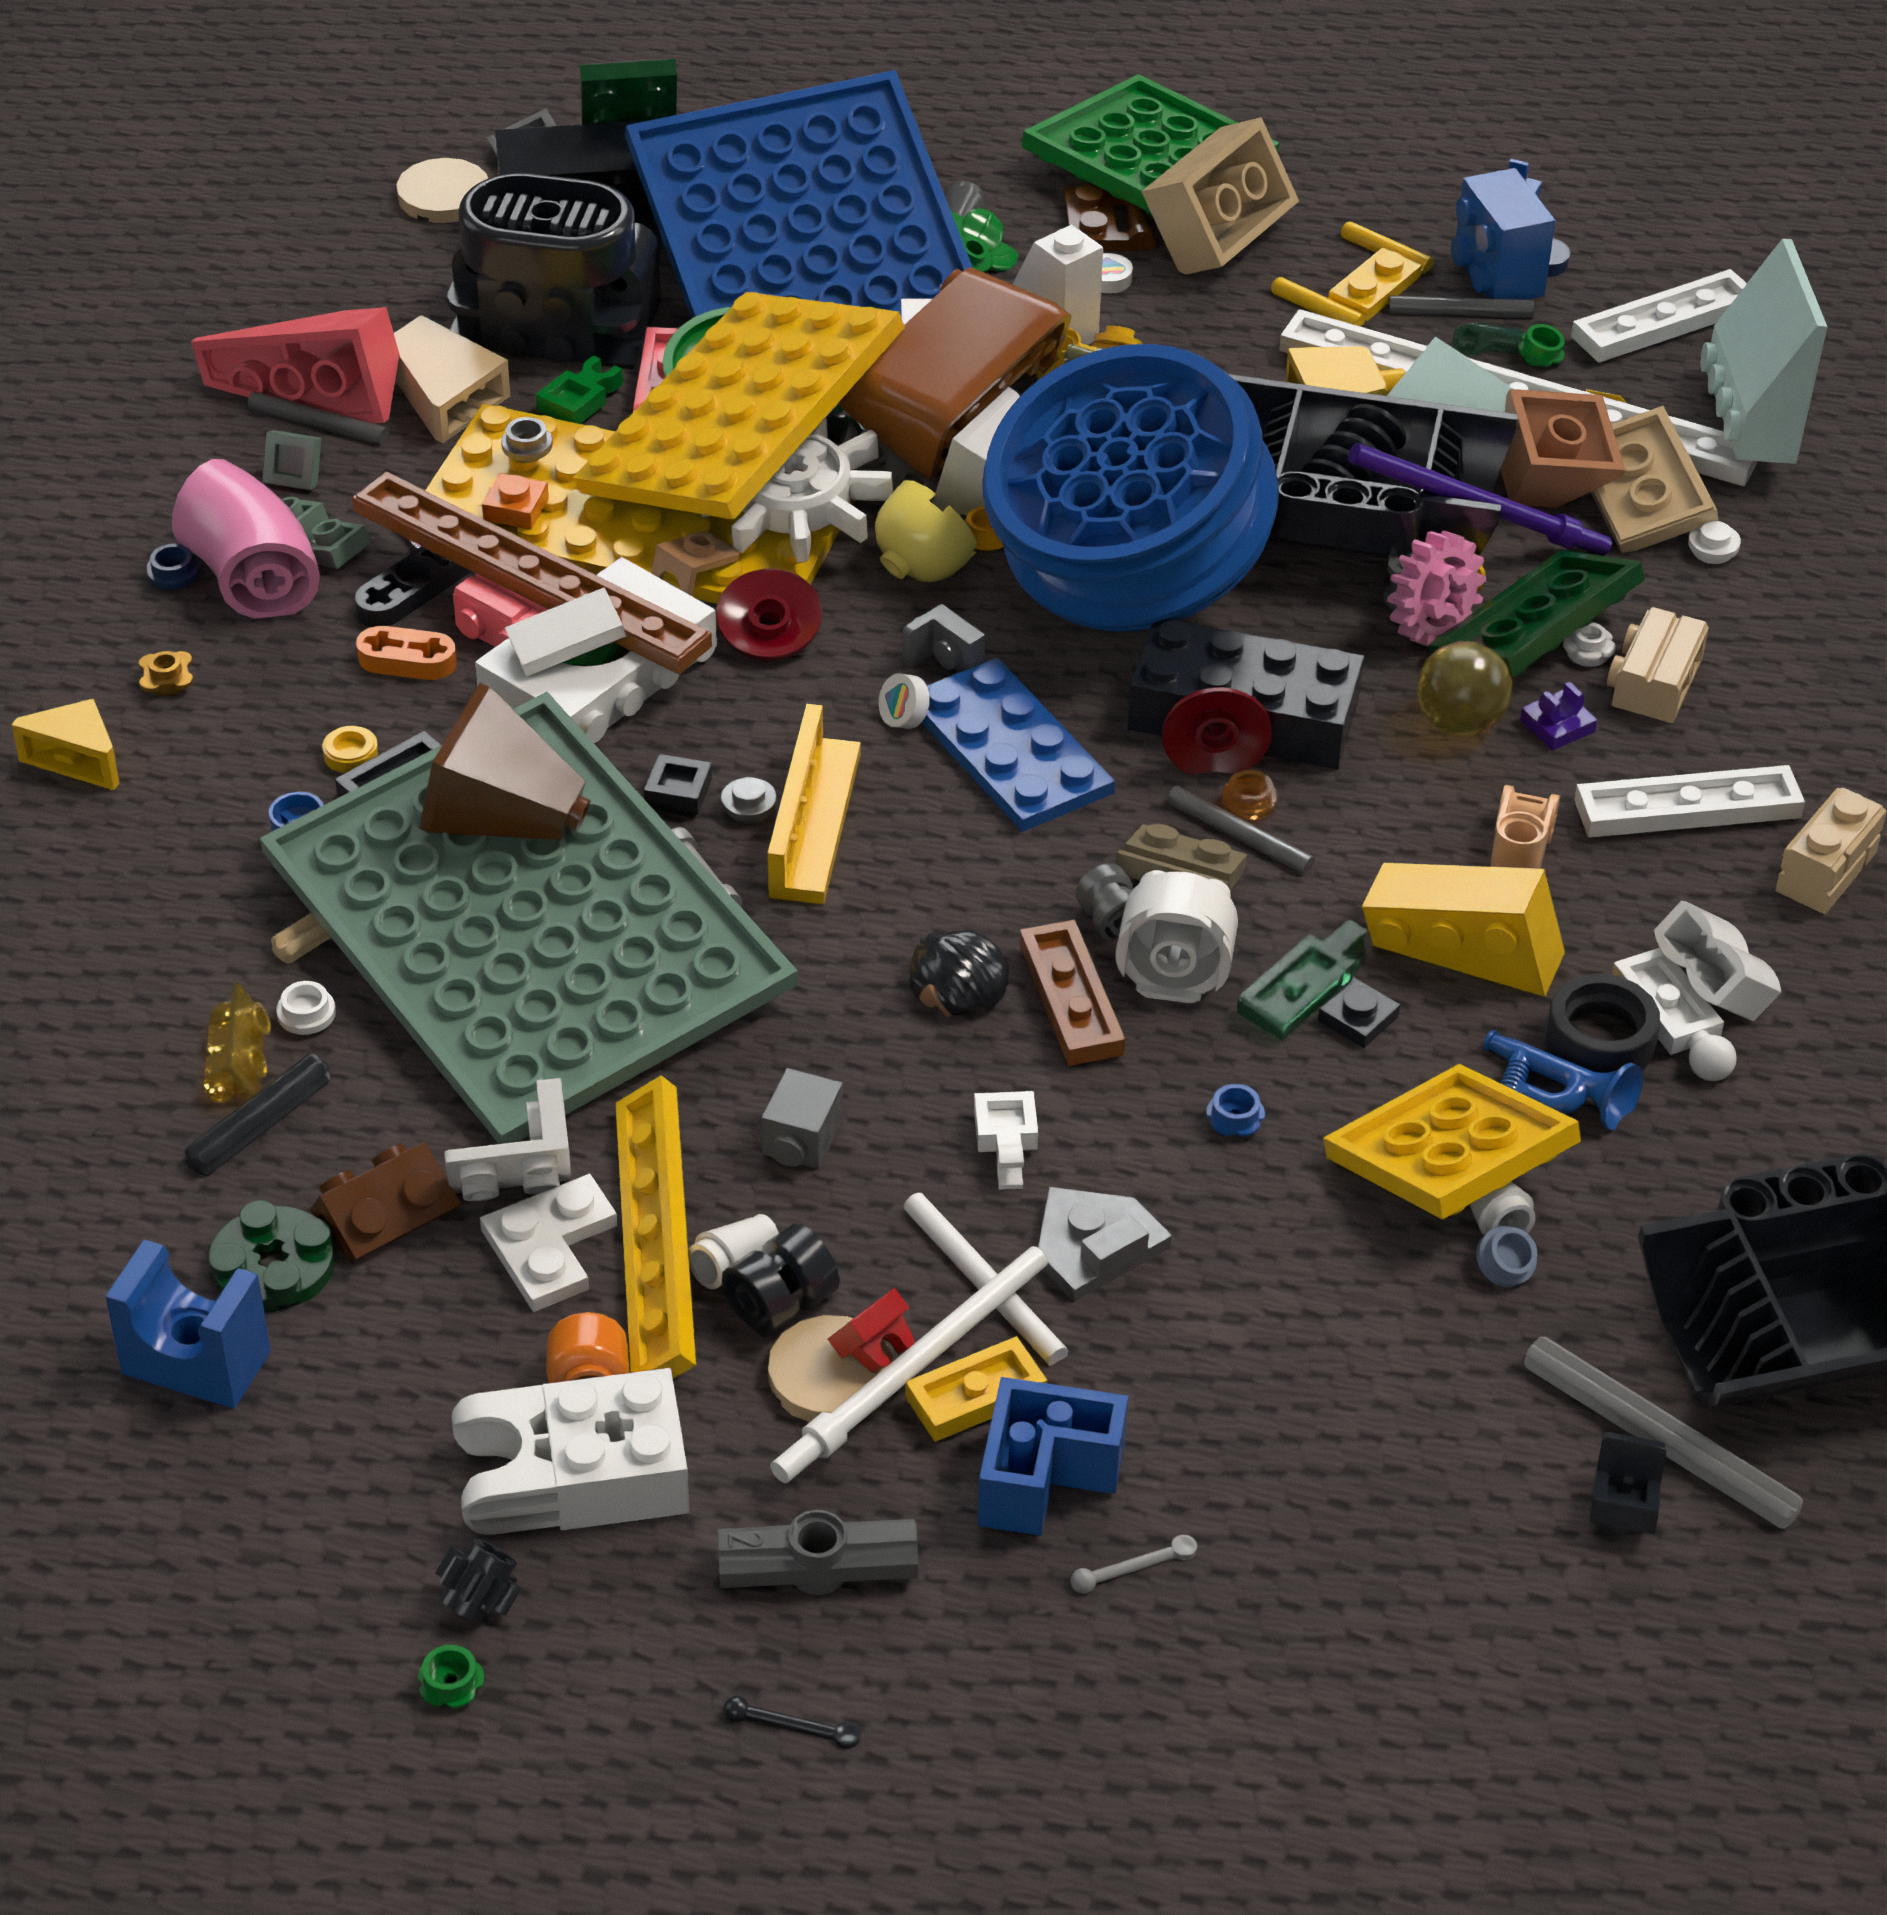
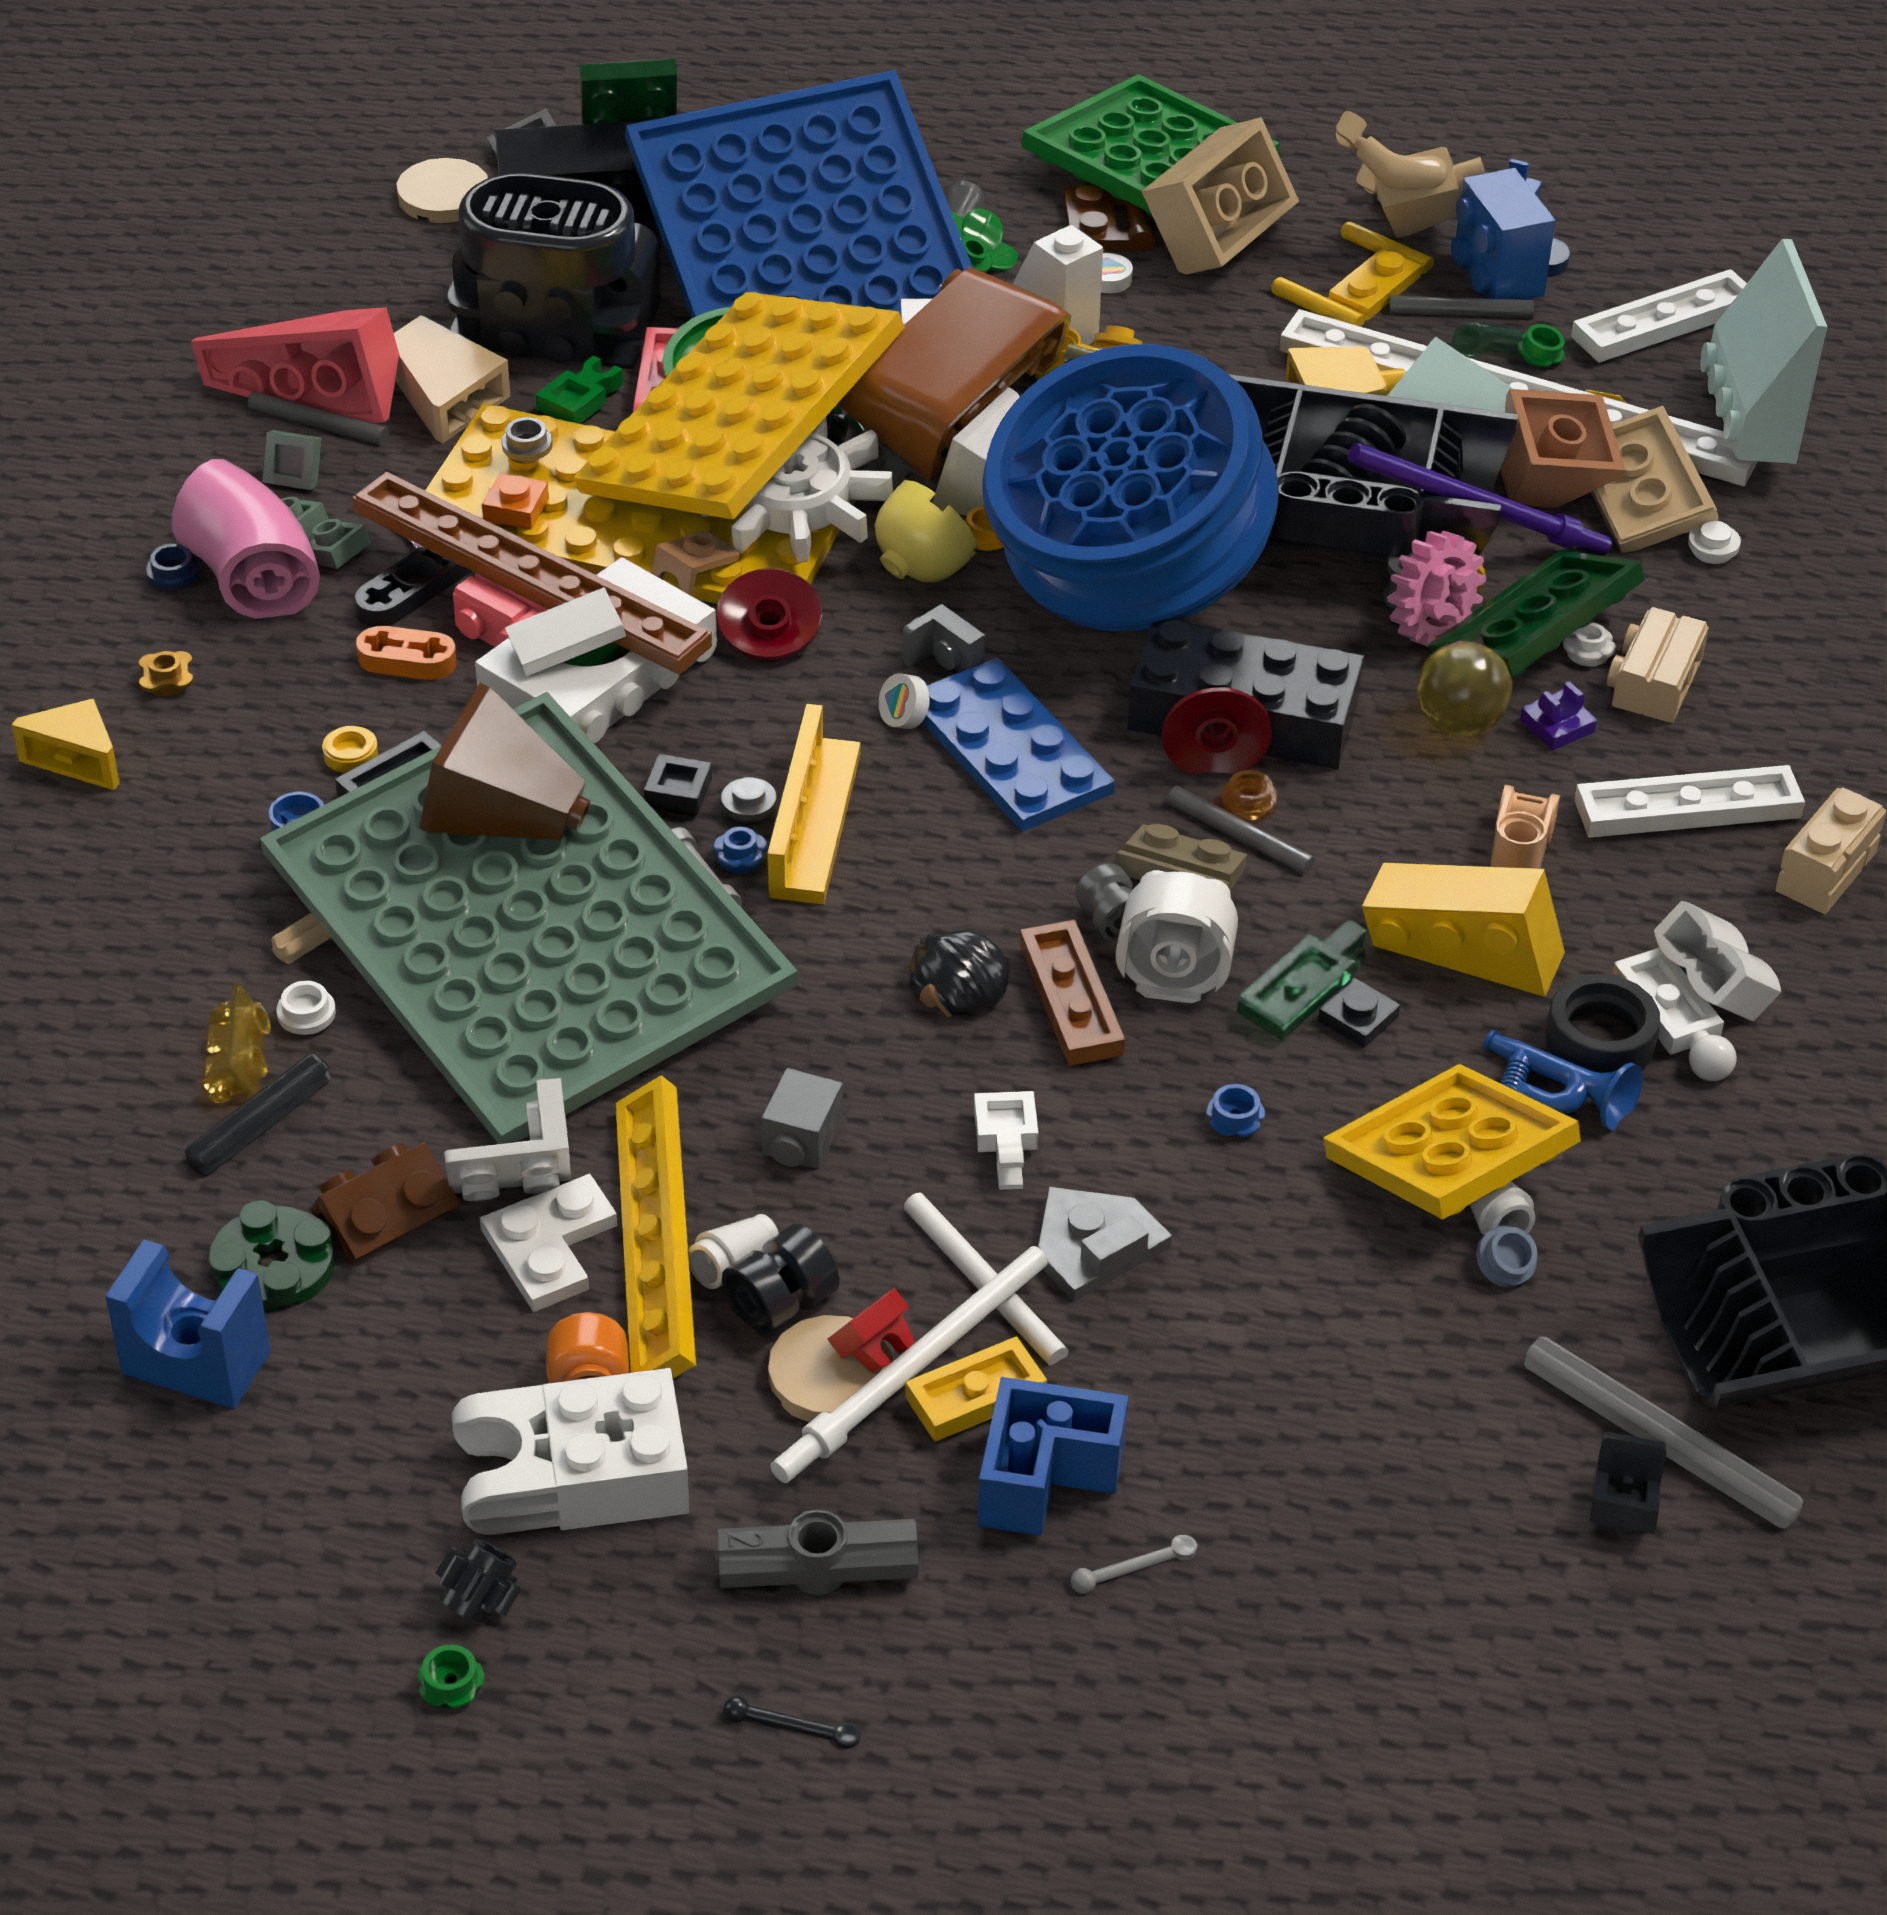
none -> blue plate [713,827,768,874]
none -> tan torso [1336,111,1486,238]

